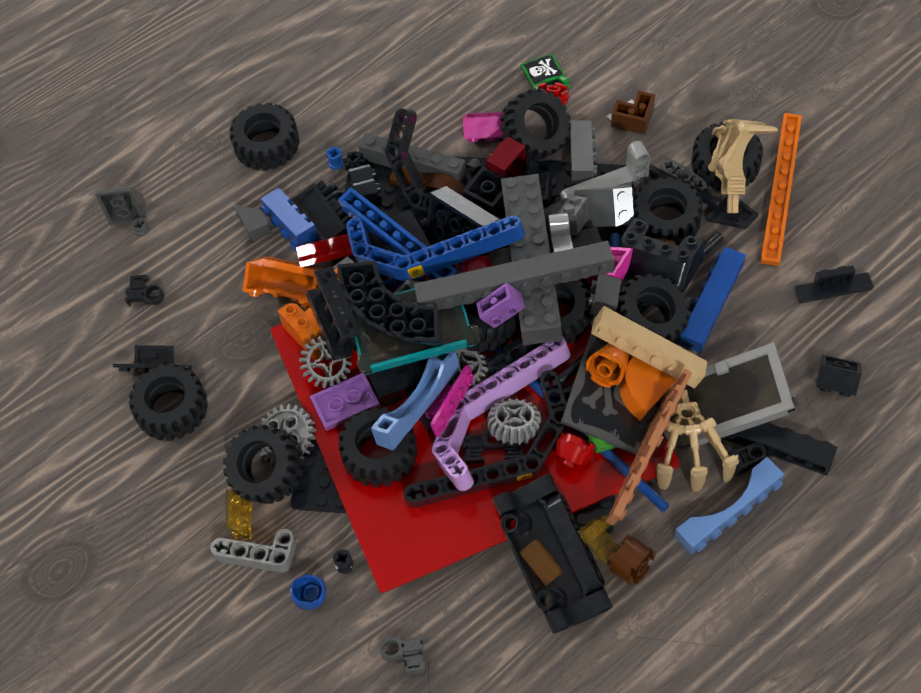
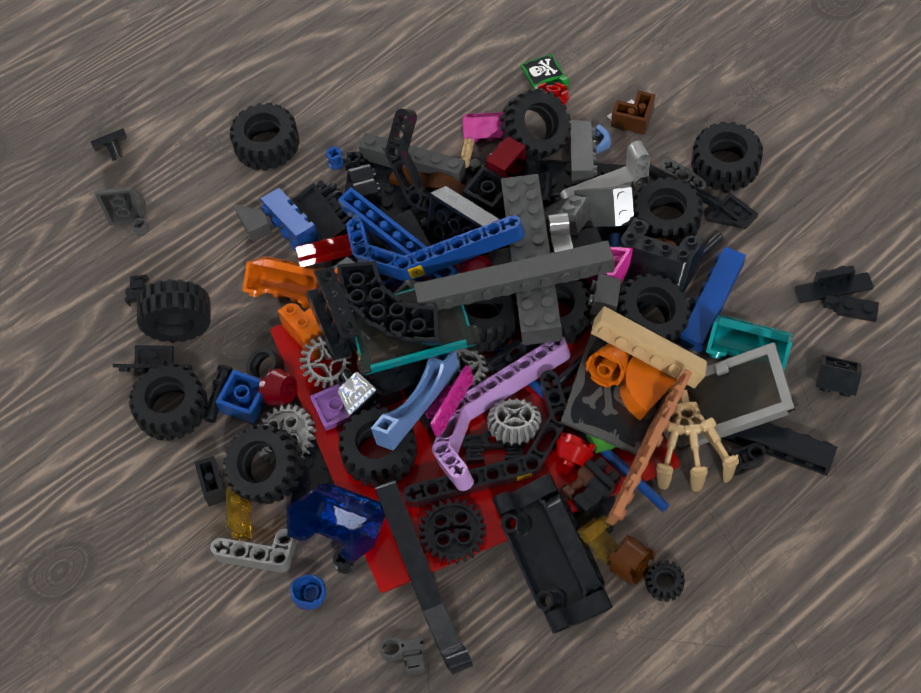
medium lavender brick [476,283,525,328] -> none
clear orange tile [520,539,563,586] -> none
medium blue arch [674,457,785,555] -> none
tan piece [708,119,778,213] -> none
orange plate [760,113,802,267] -> none
none -> black tile [90,128,127,161]
none -> black tyre [137,279,211,342]
none -> black brick [194,456,228,506]
none -> black pin [204,365,234,423]
none -> blue brick [216,370,266,425]
none -> black tyre [246,348,284,379]
none -> dark red cone [259,368,297,407]
none -> clear blue windscreen [286,483,386,562]
none -> torso [338,371,386,417]
none -> black beam [375,479,473,675]
none -> black gear [419,498,486,565]
none -> tan axle [460,138,474,168]
none -> black hips [560,457,621,519]
none -> medium blue hair [595,124,612,154]
none -> black tyre [646,560,685,602]
none -> teal windscreen [706,315,794,373]
none -> black hinge [823,295,879,322]

